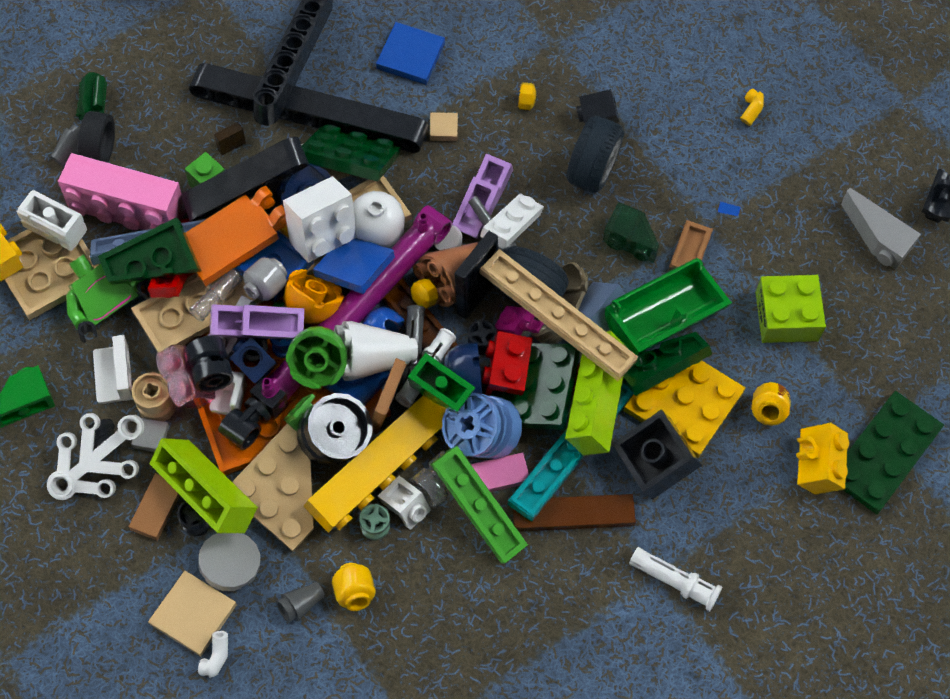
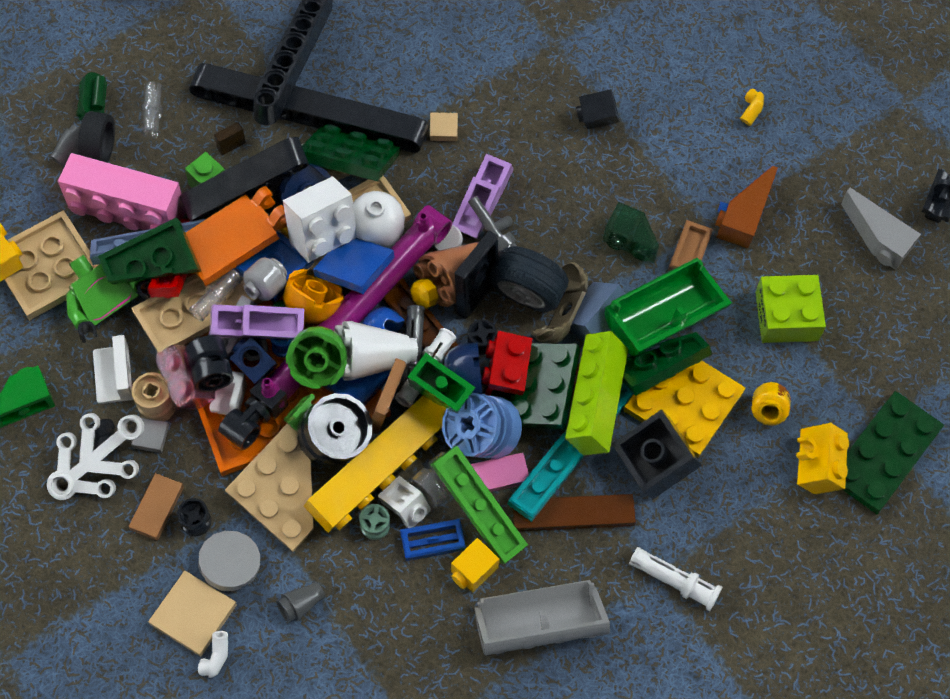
white brick [17,190,87,251] -> none
lime brick [149,438,258,533] -> none
yellow head [332,563,376,611] -> none
blue tile [376,22,445,85] -> none
white plate [480,194,544,249] -> none
tan tile [480,249,638,381] -> none
dark pink plate [495,306,544,335] -> none
yellow tile [518,82,536,110] -> none
black wheel [566,116,624,193] -> none
none -> clear pin [141,81,163,138]
none -> blue tile [400,519,466,561]
none -> yellow brick [451,538,500,593]
none -> light grey container [474,580,610,655]
none -> dark orange slope [715,166,778,248]

